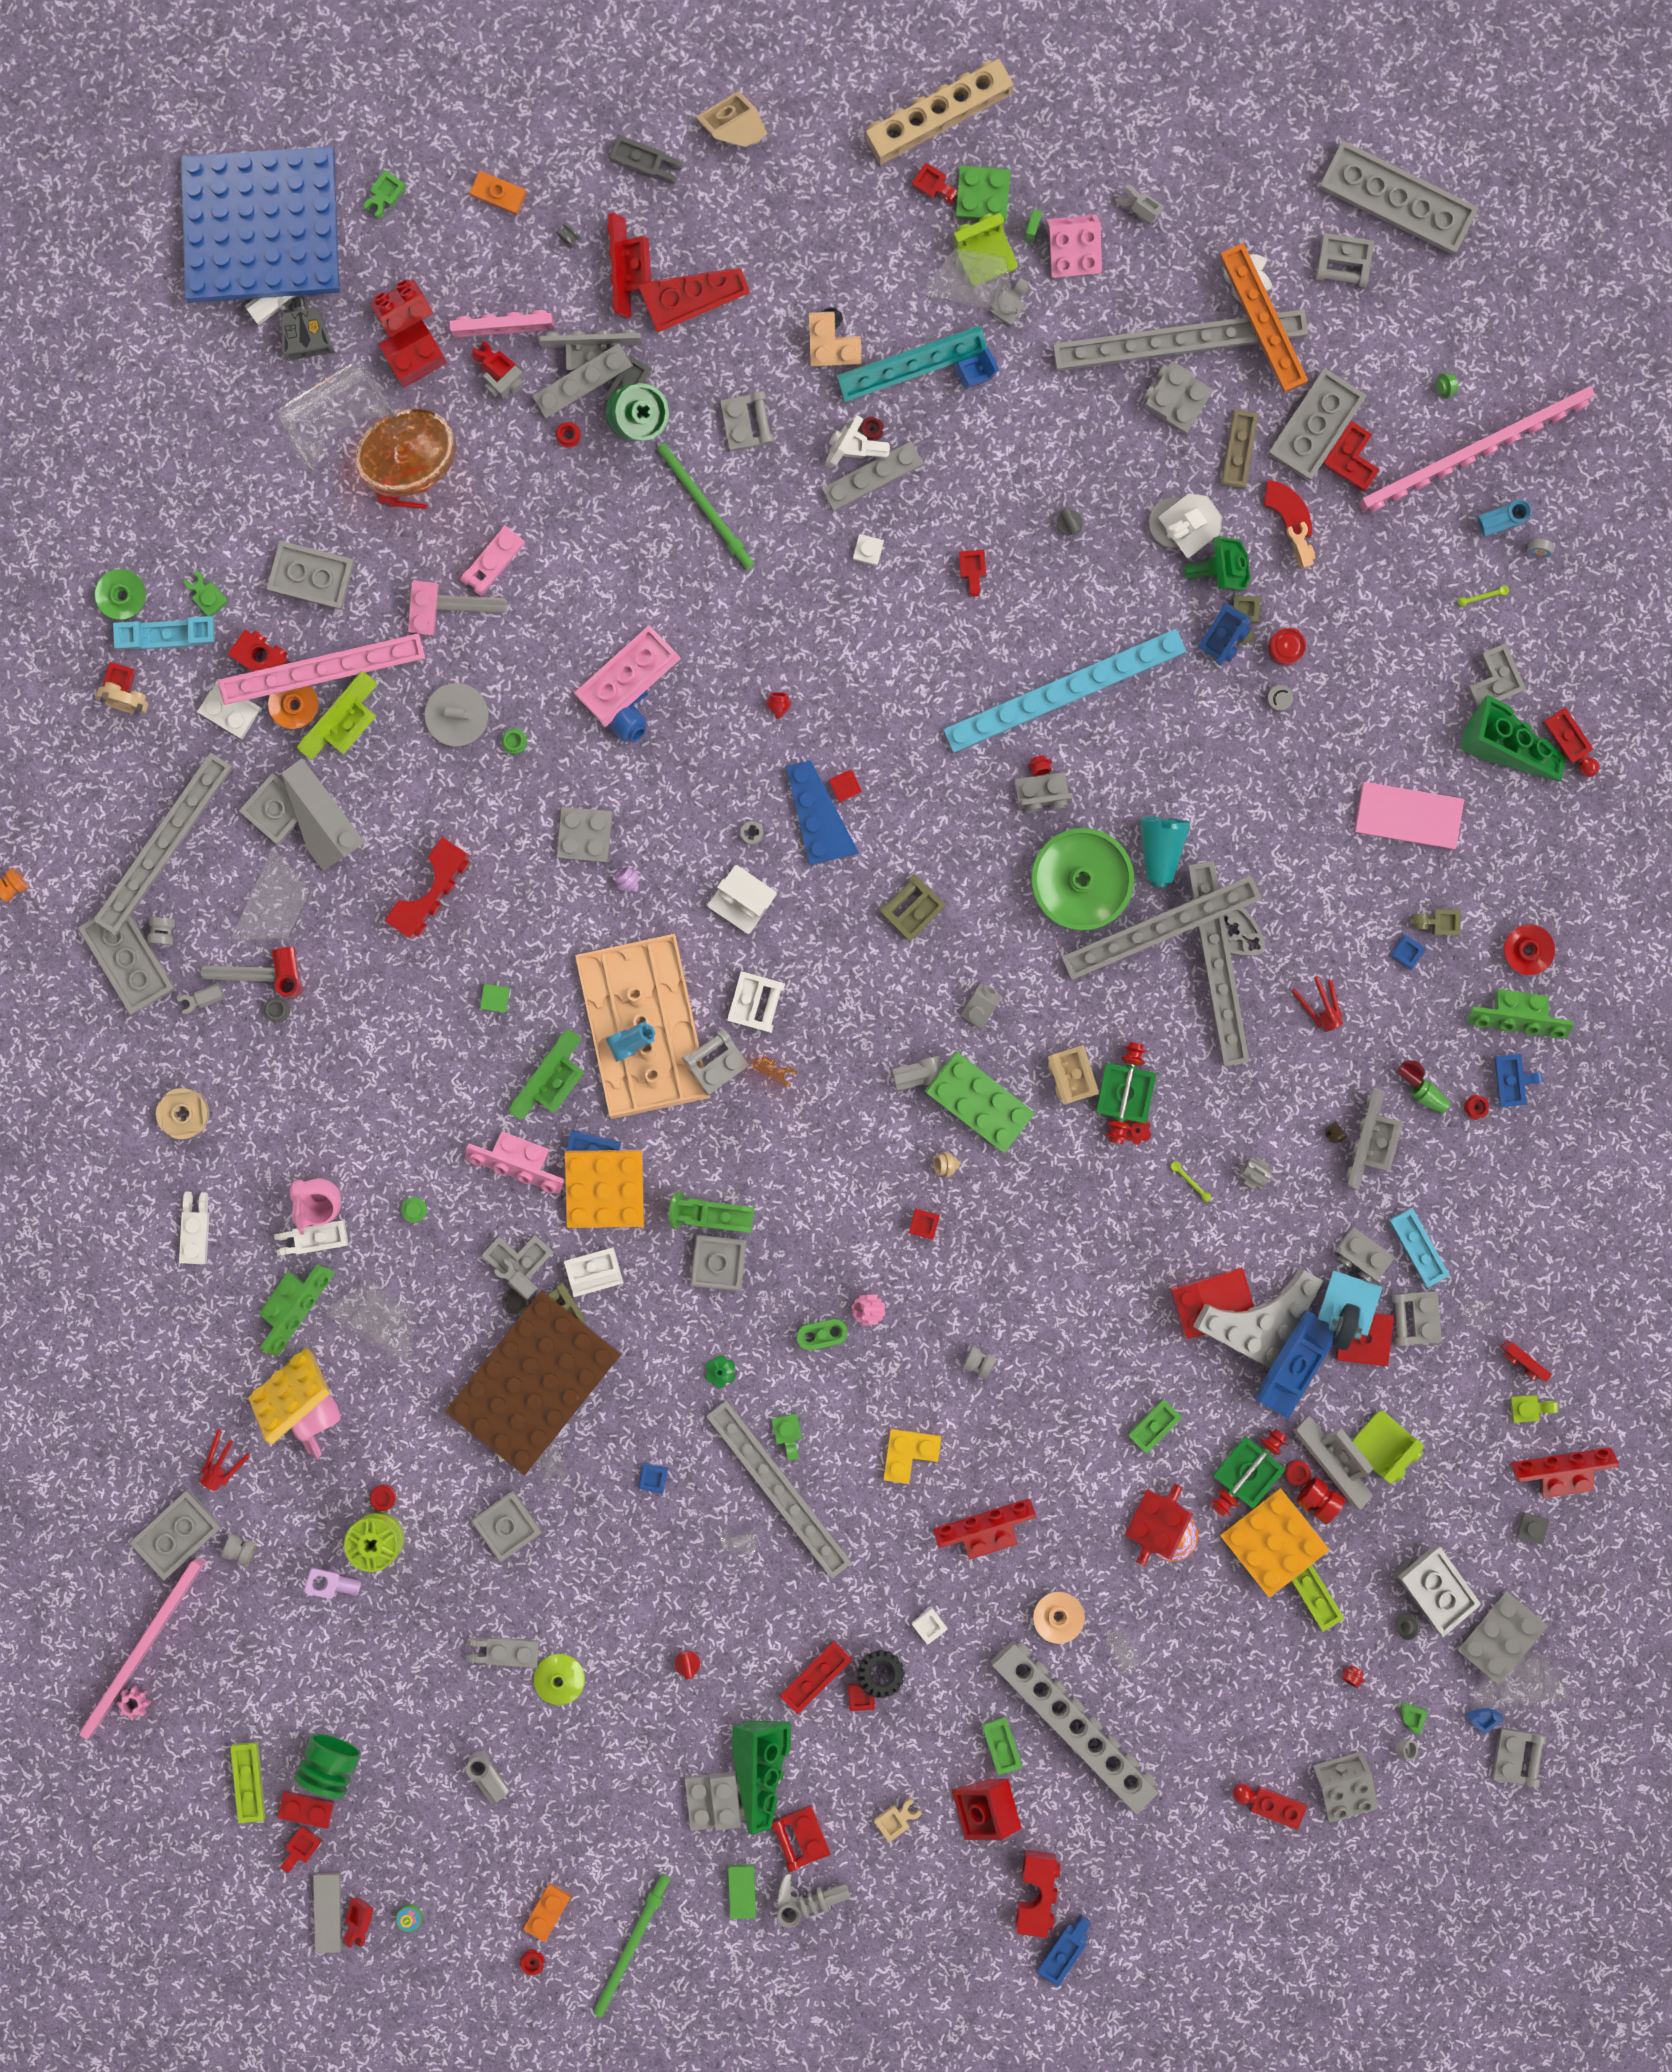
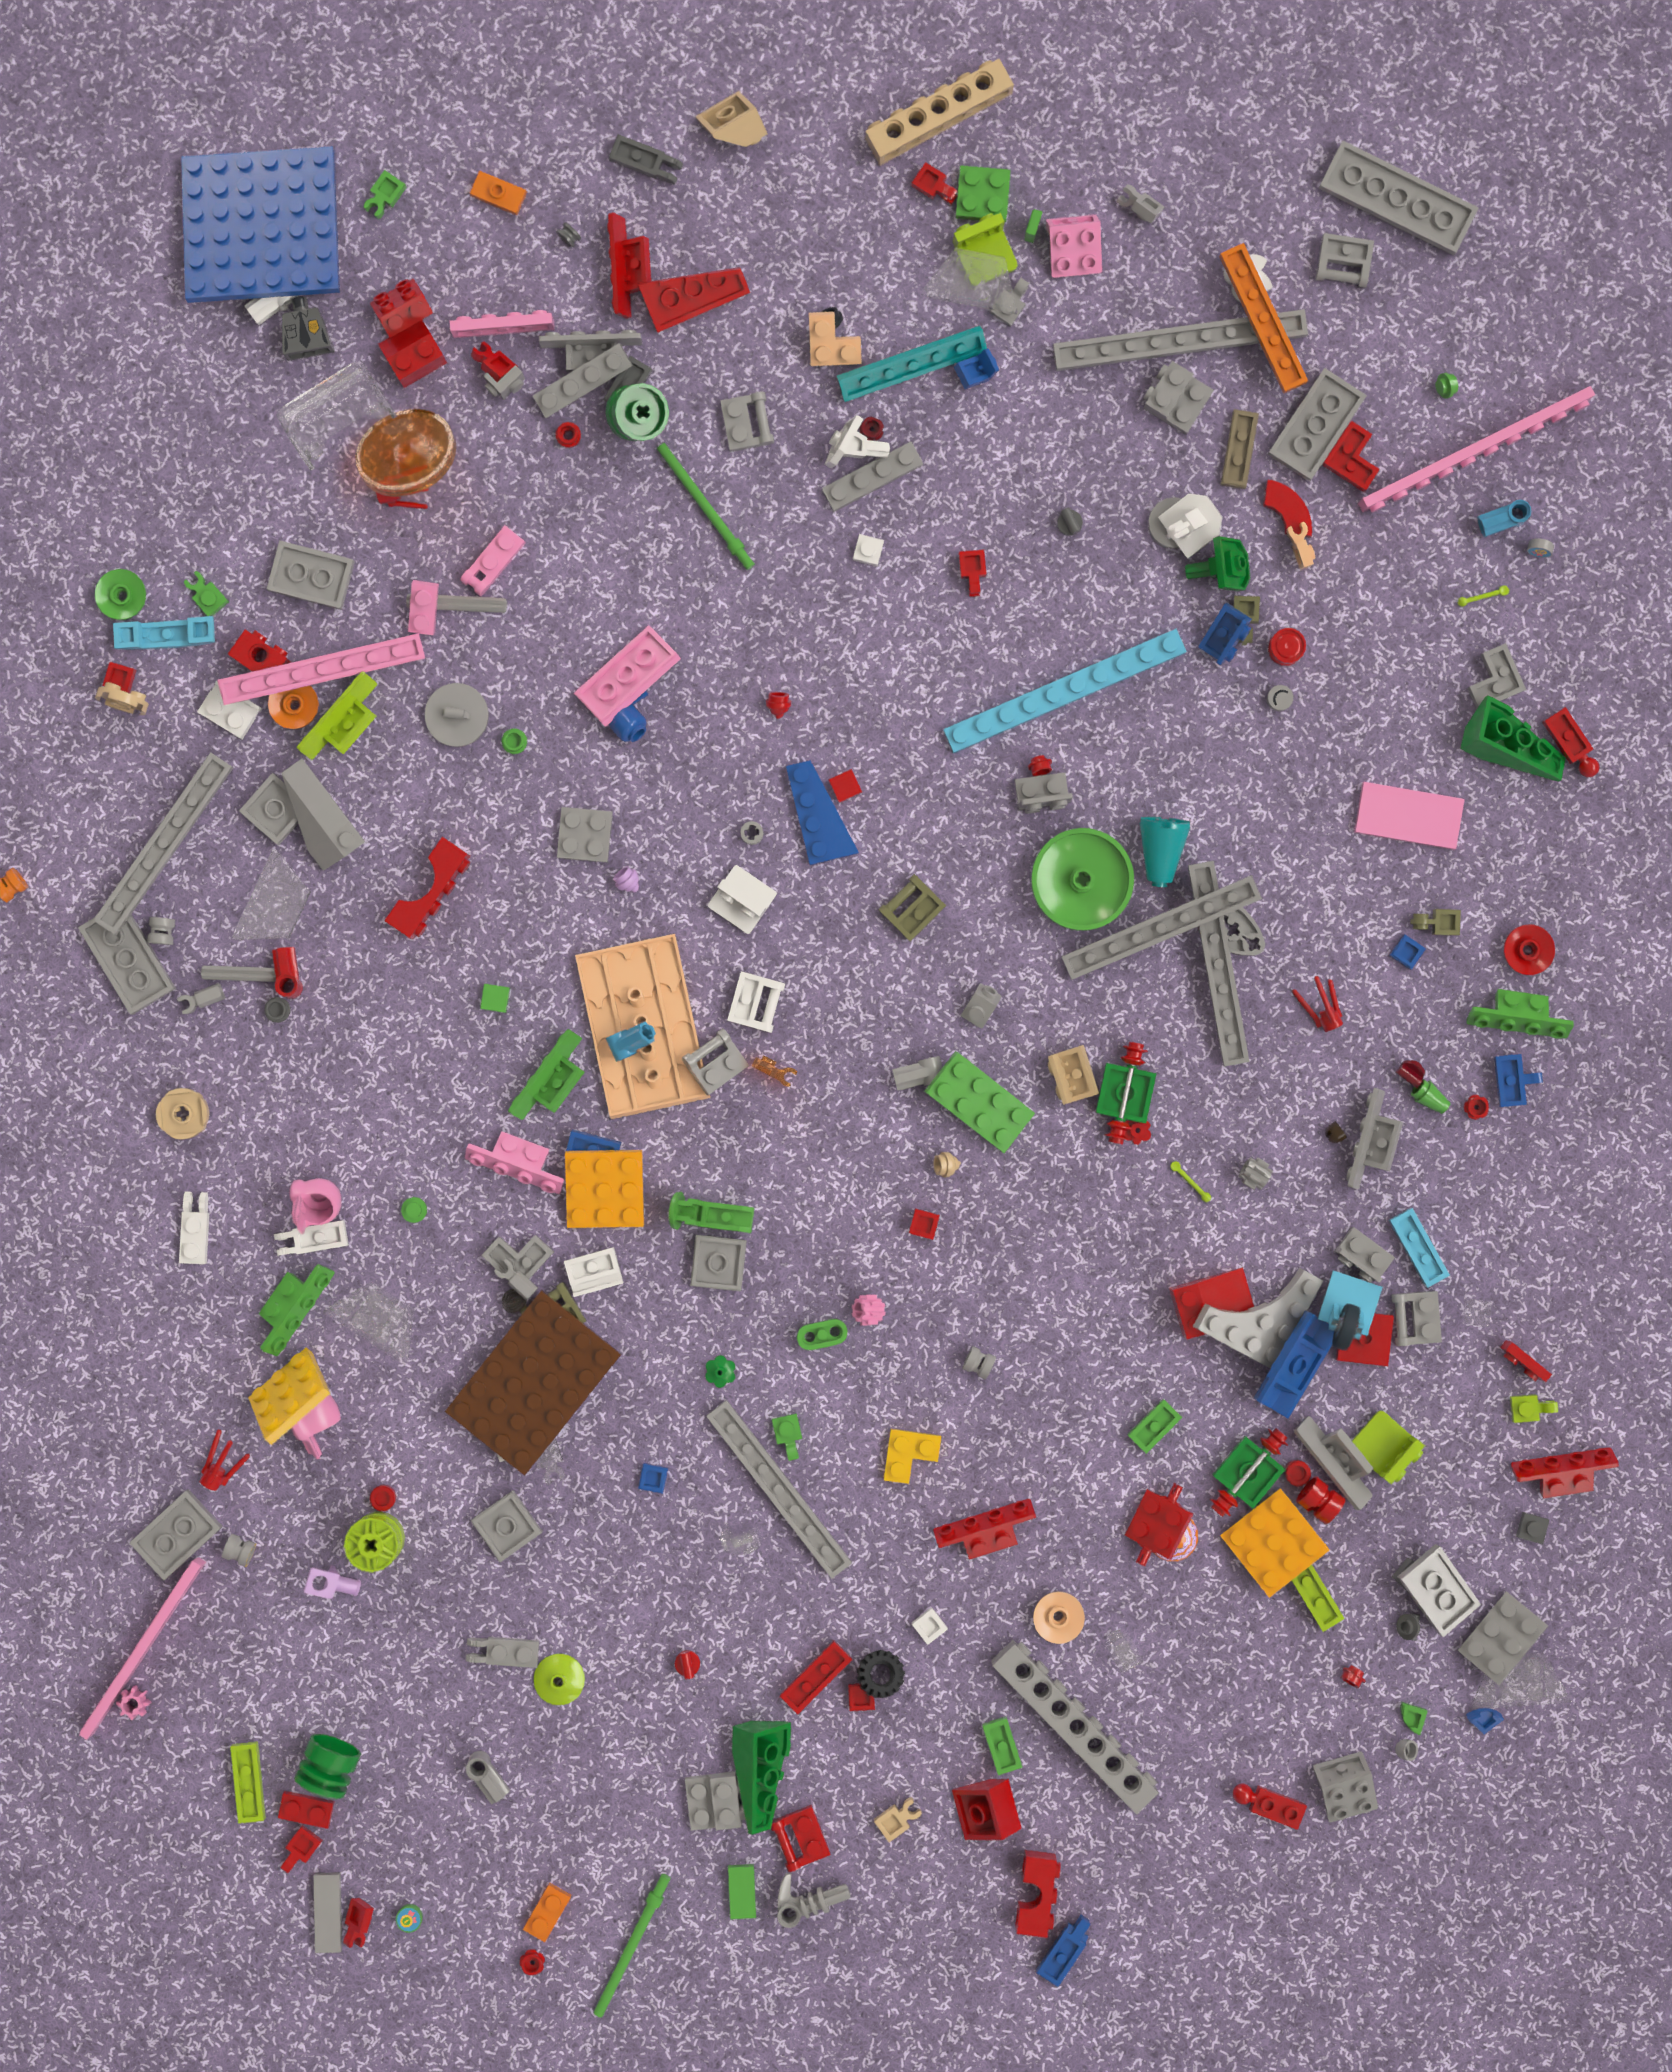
light grey plate [1492,1727,1547,1788] -> none

